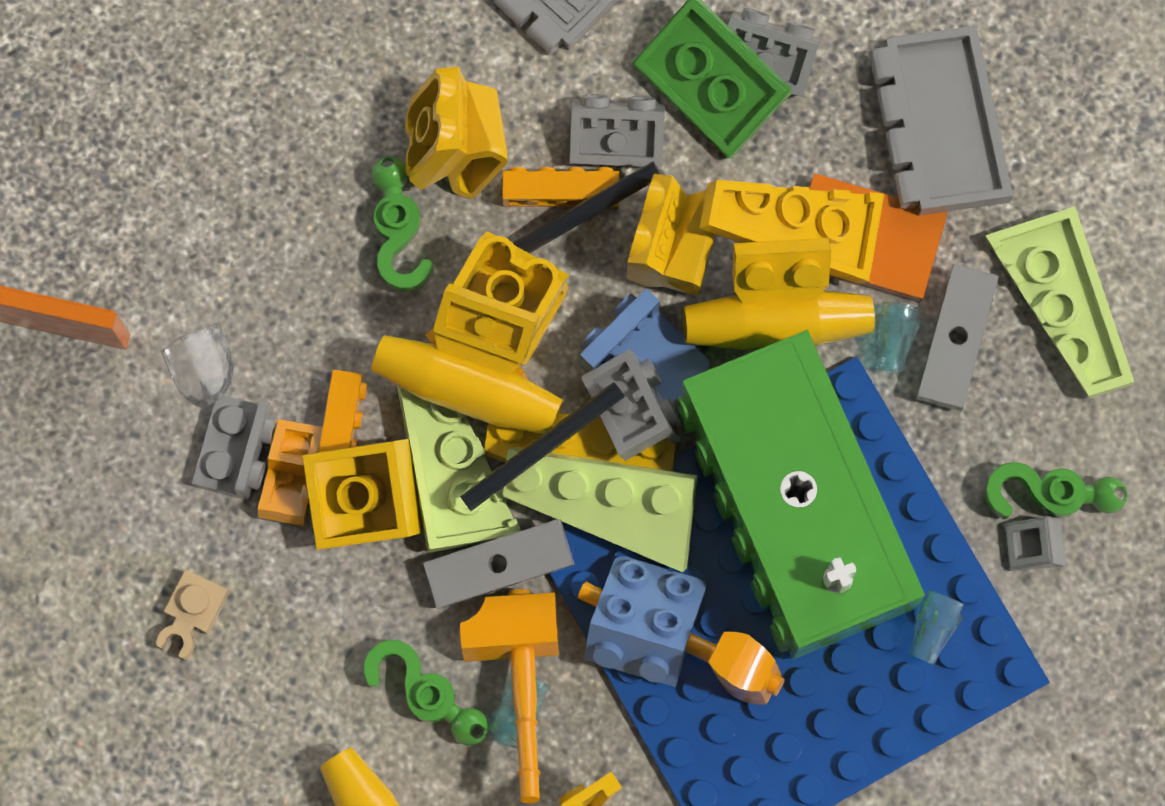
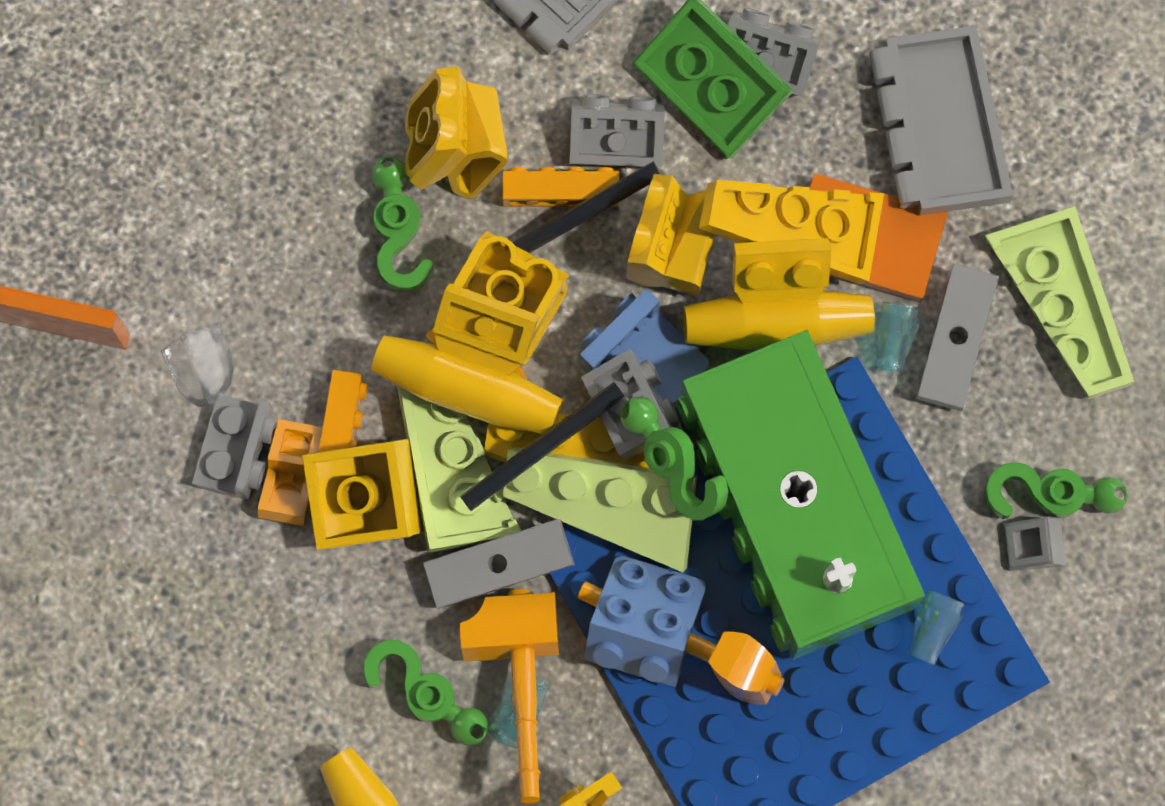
tan plate [156,569,230,661] -> none
none -> bright green piece [621,397,728,520]

